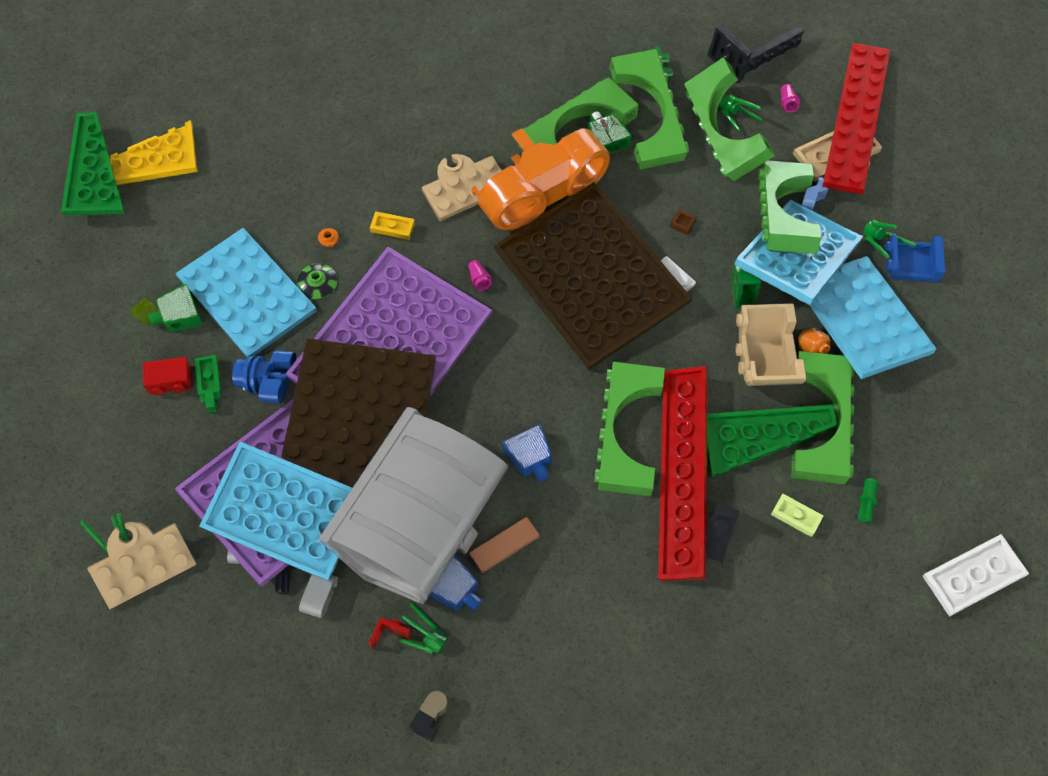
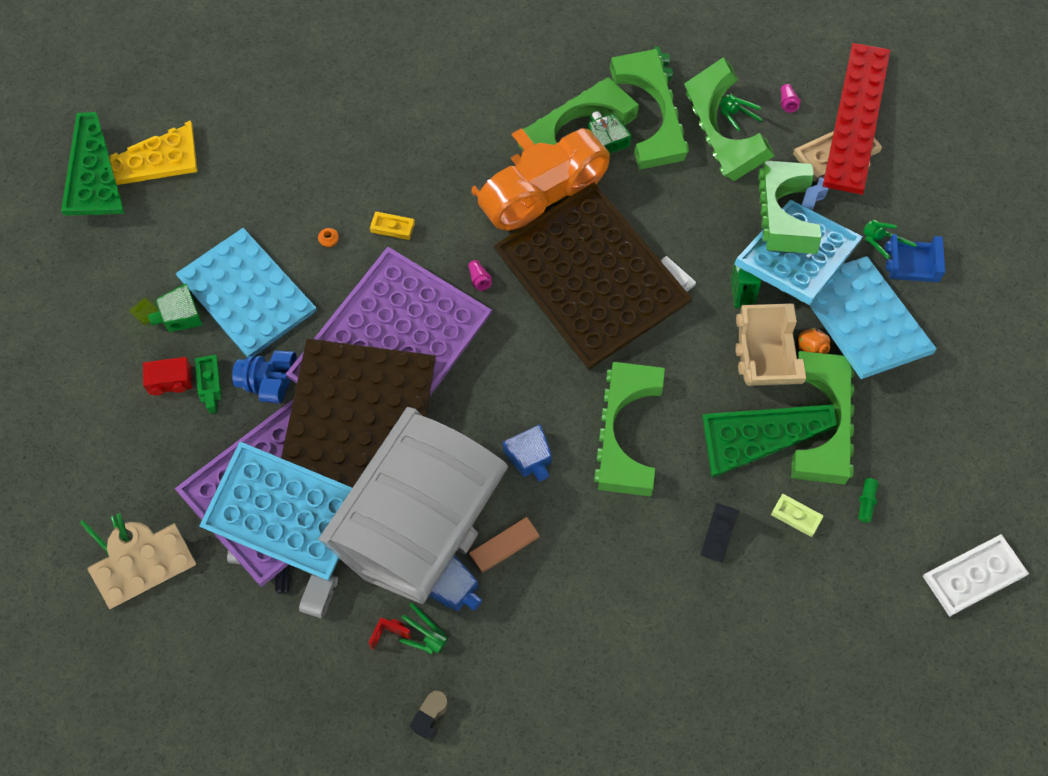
dish [296,263,338,300] -> none
tan plate [422,154,501,221] -> none
red plate [658,366,708,582] -> none
reddish brown tile [669,209,697,235] -> none
black bracket [708,24,804,83] -> none

